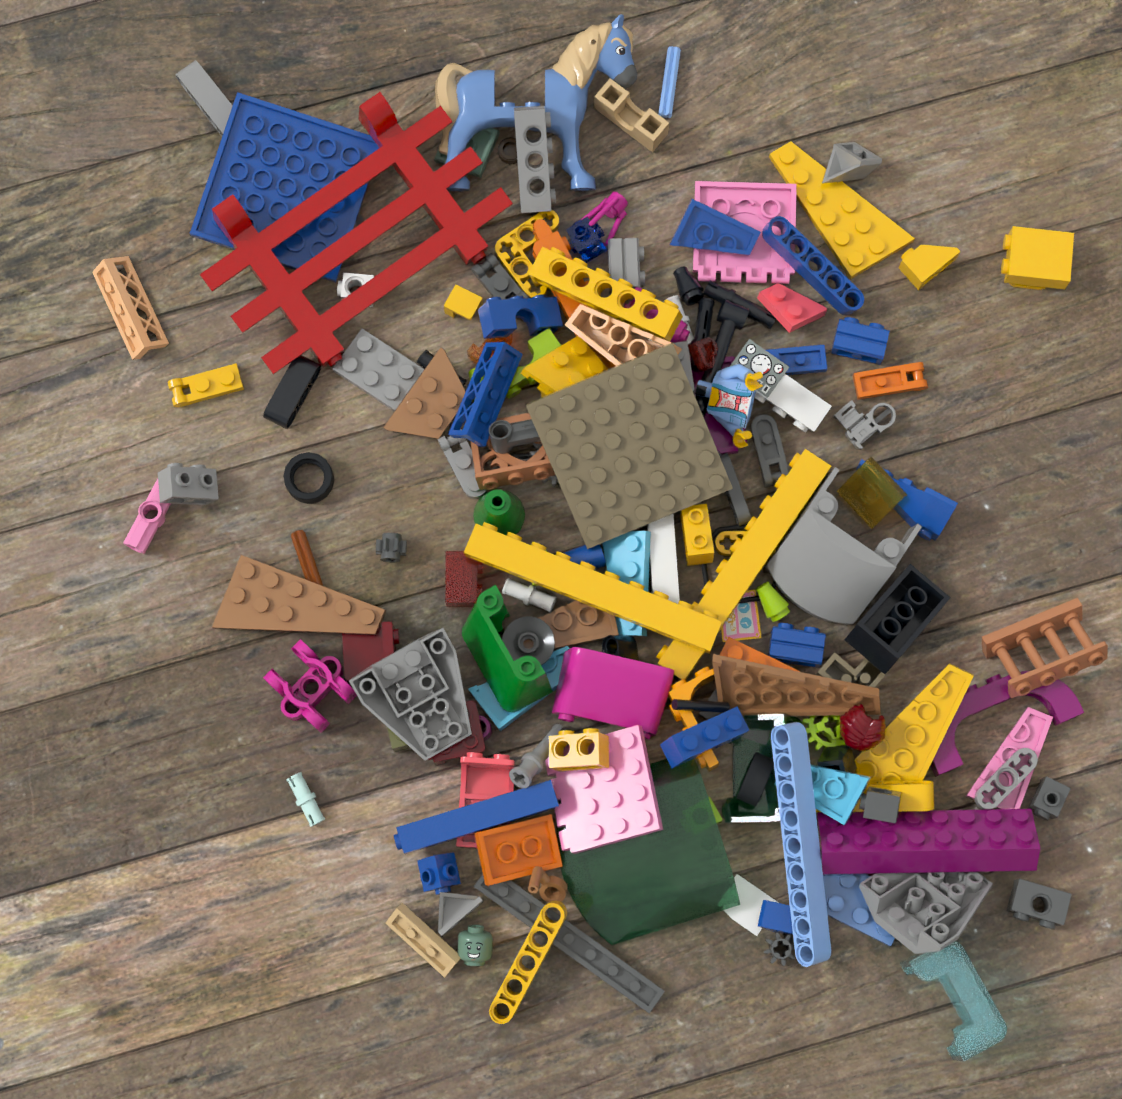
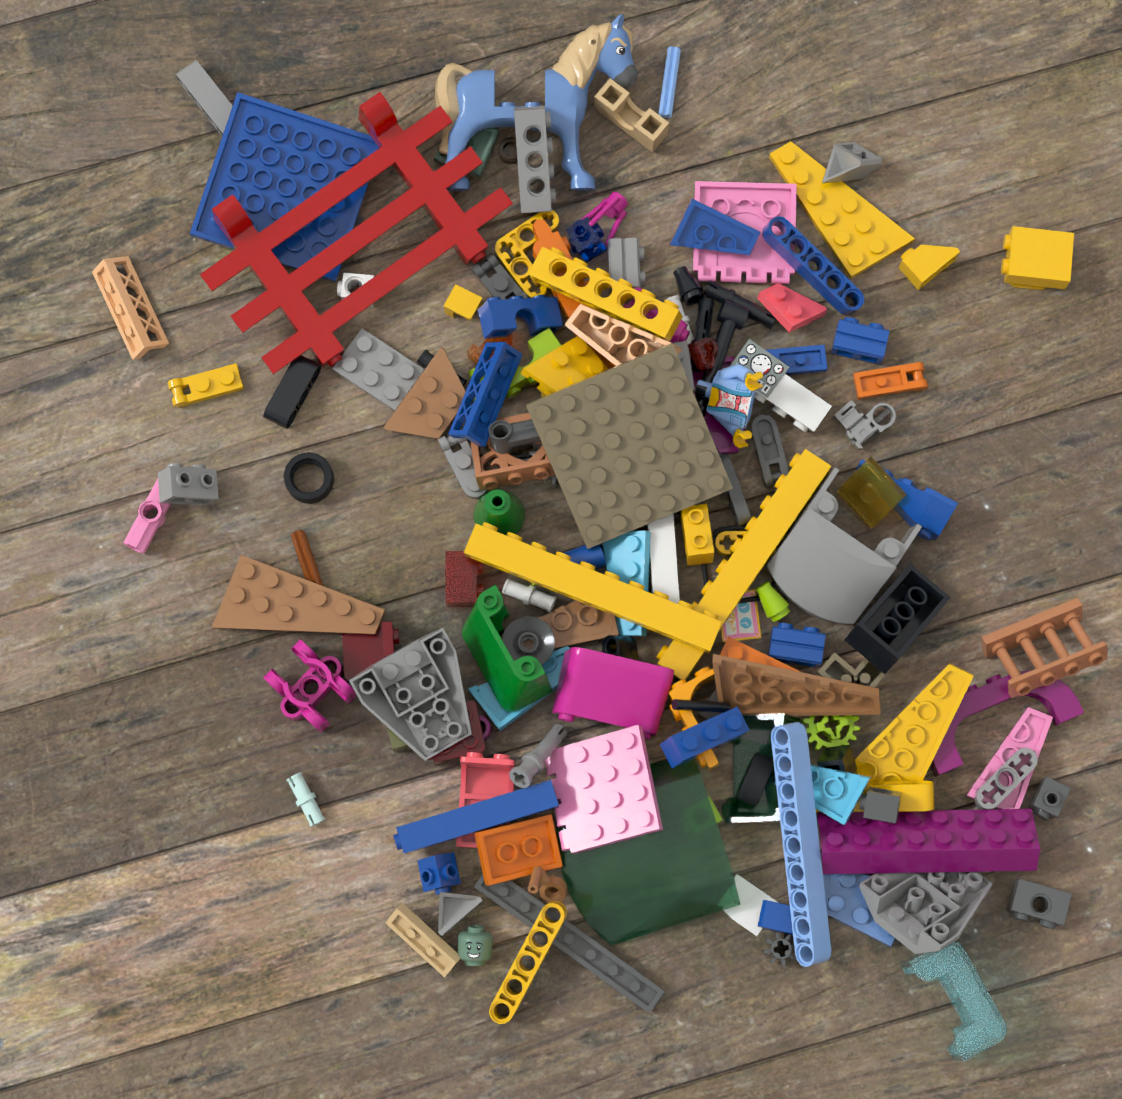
dark grey gear [375,533,407,563] -> none
yellow brick [549,728,609,772] -> none
dark red hair [839,704,886,751] -> none

